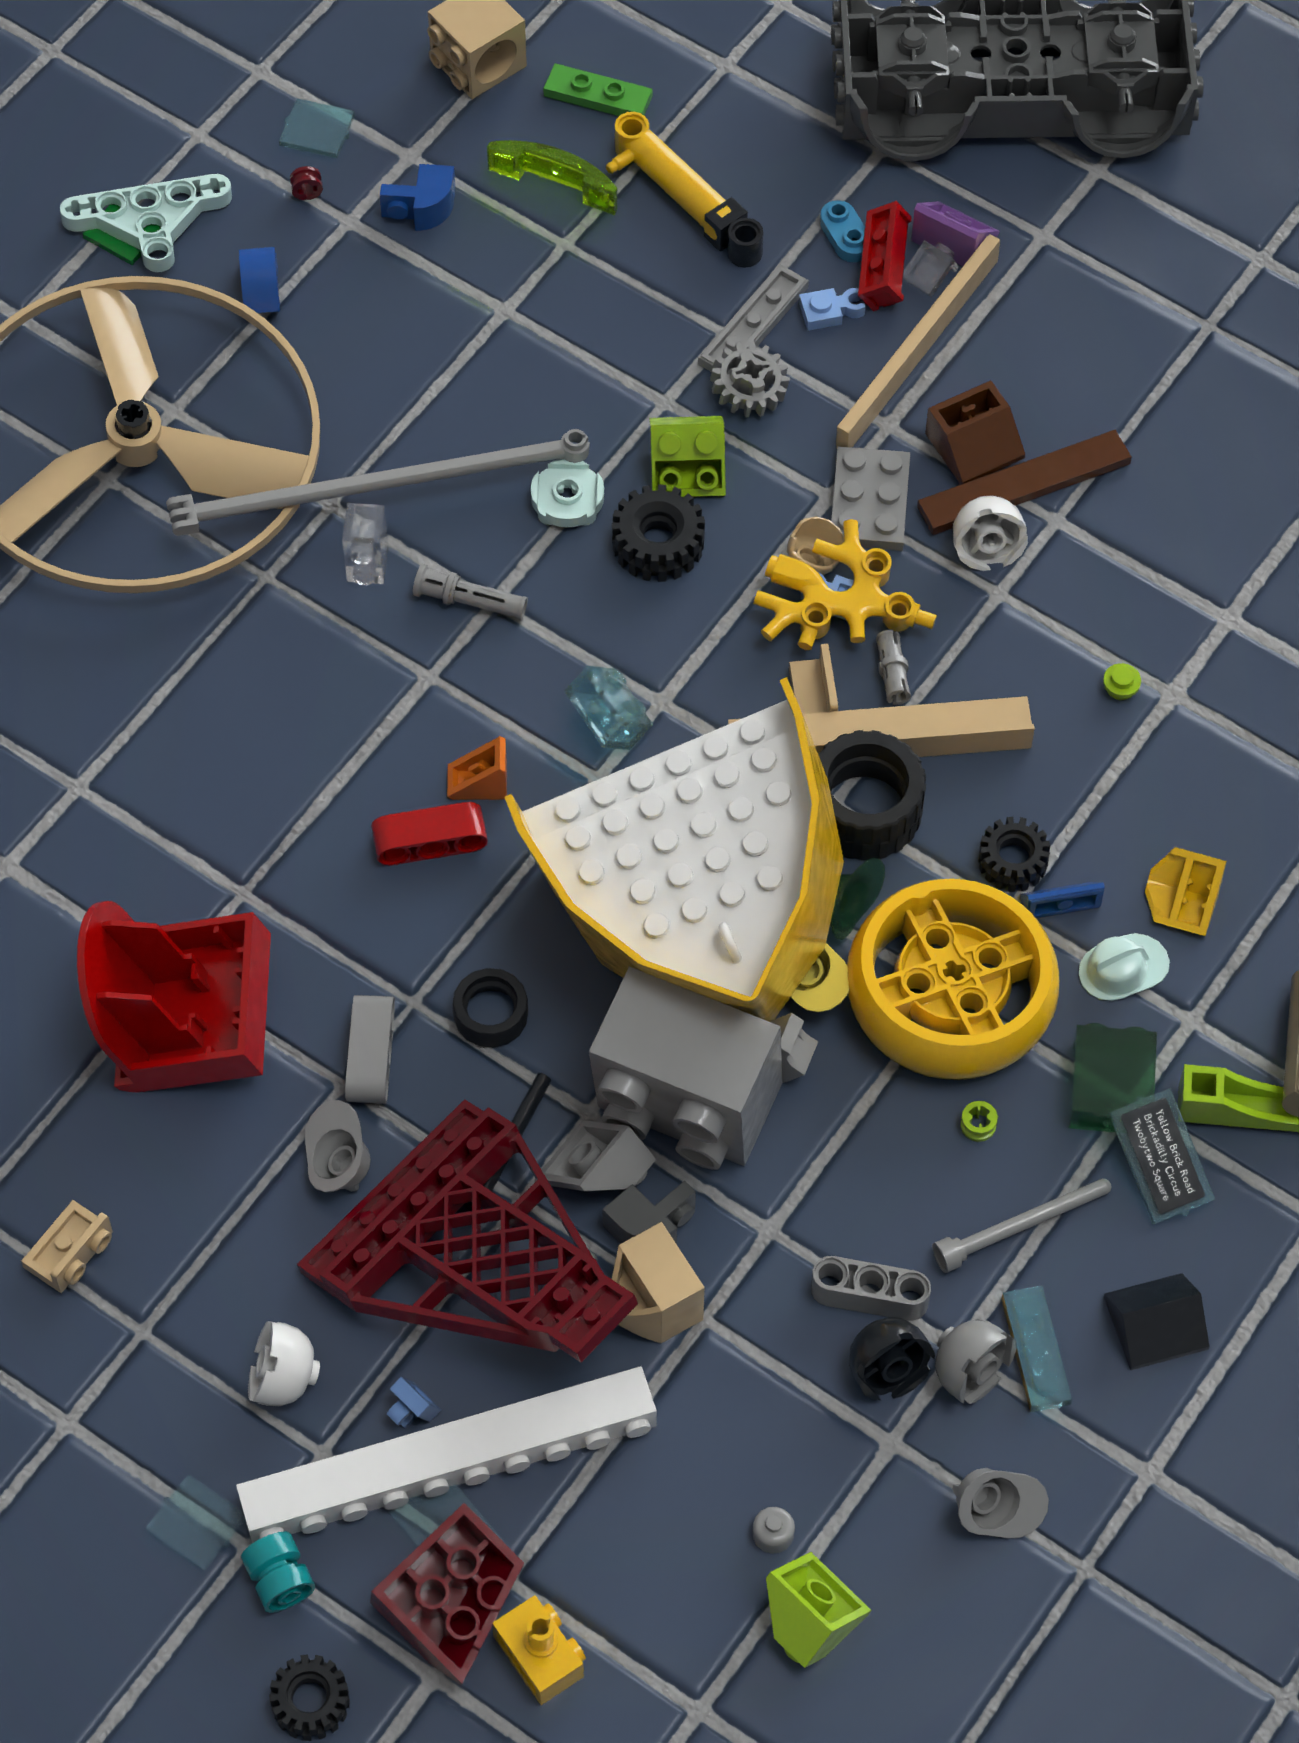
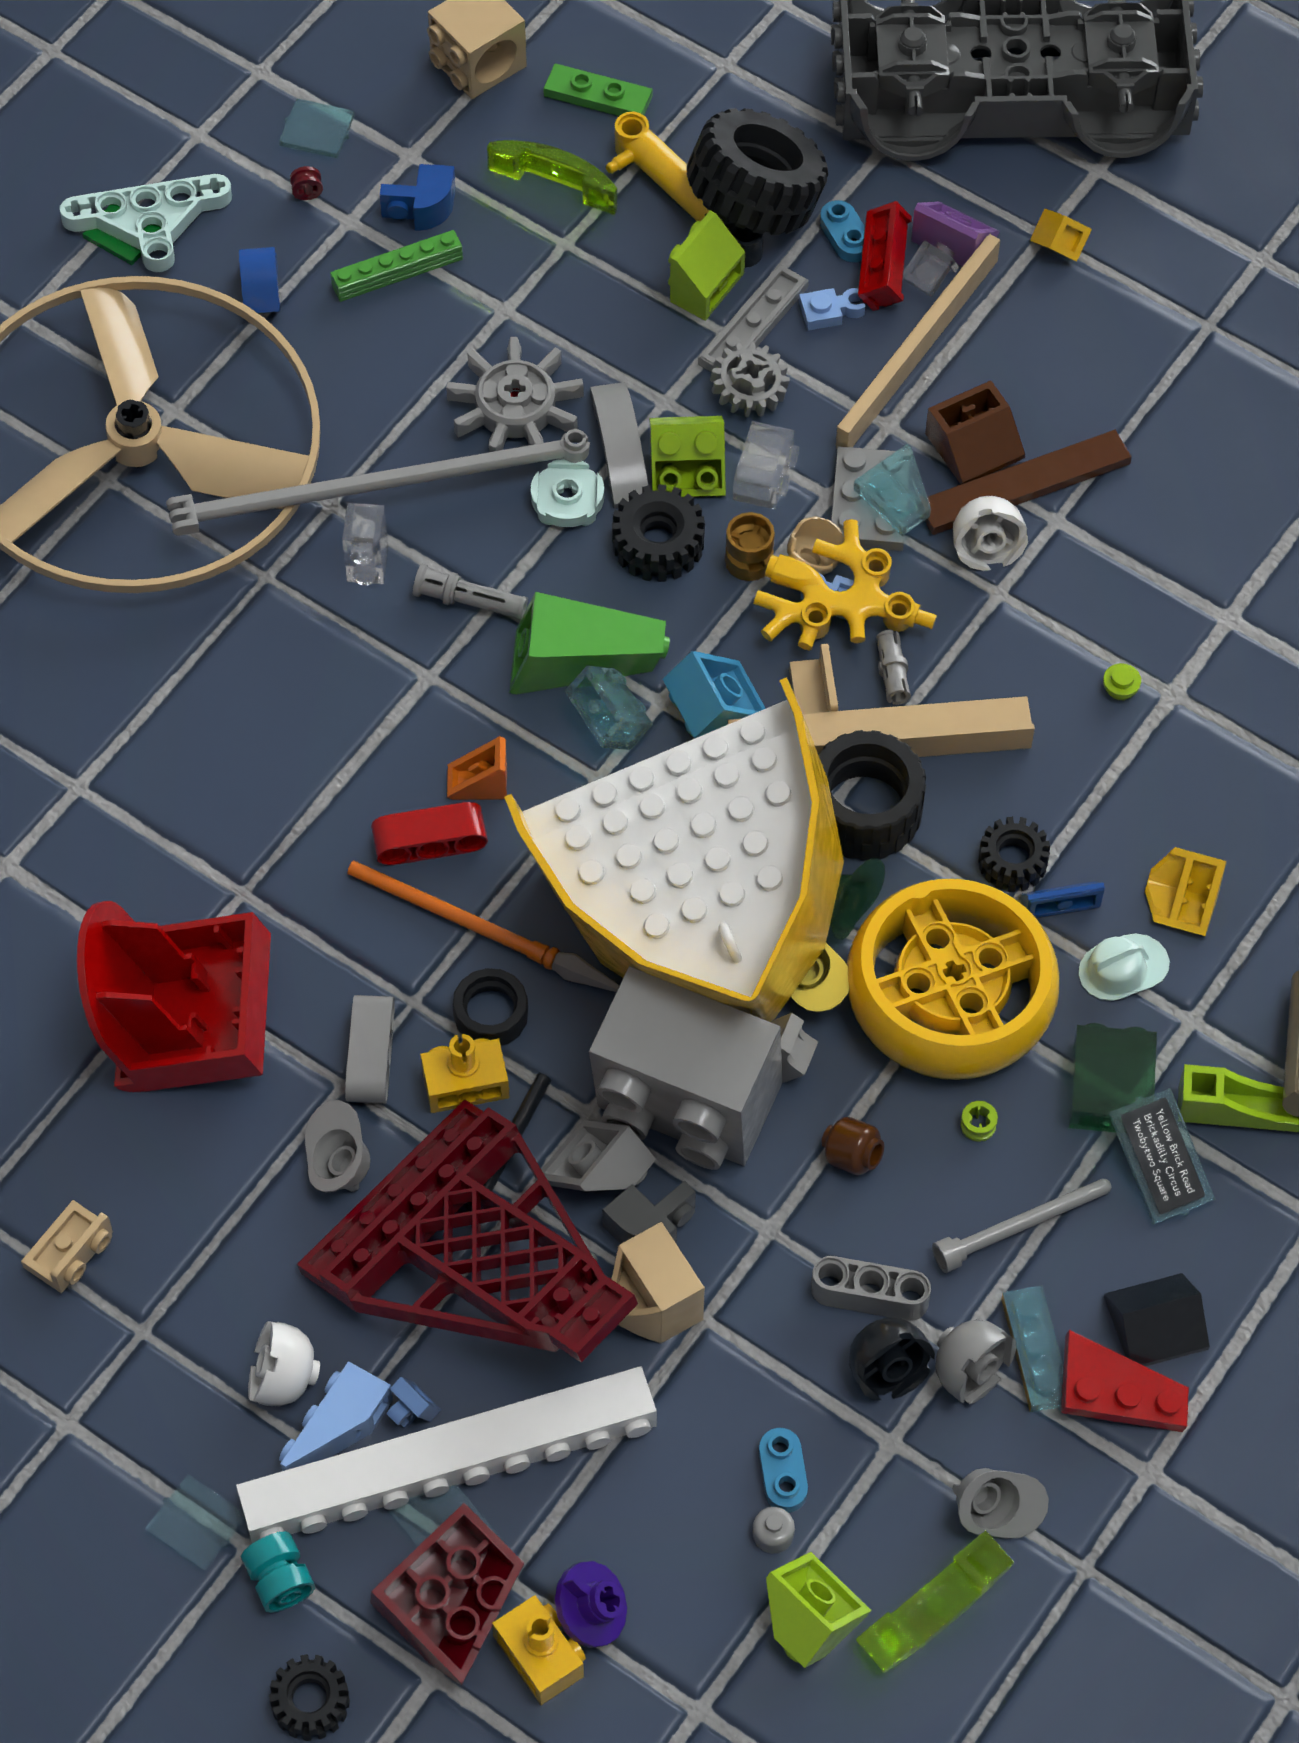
none -> light blue slope [279,1361,393,1471]
none -> bright green piece [330,230,463,302]
none -> orange piece [347,860,620,992]
none -> yellow brick [420,1034,509,1113]
none -> light grey gear [446,337,584,452]
none -> bright green slope [509,592,670,695]
none -> dark purple piece [555,1561,627,1648]
none -> light grey slope [590,382,648,509]
none -> dark azure slope [662,651,766,738]
none -> lime slope [668,210,745,321]
none -> black tyre [686,108,828,235]
none -> pearl gold wheel [725,512,775,581]
none -> clear brick [733,421,799,509]
none -> dark azure plate [759,1428,808,1513]
none -> reddish brown head [822,1117,885,1175]
none -> clear light blue wing [854,444,931,536]
none -> clear neon green slope [856,1530,1014,1673]
none -> yellow panel [1030,208,1092,262]
none -> red wing [1061,1330,1189,1432]

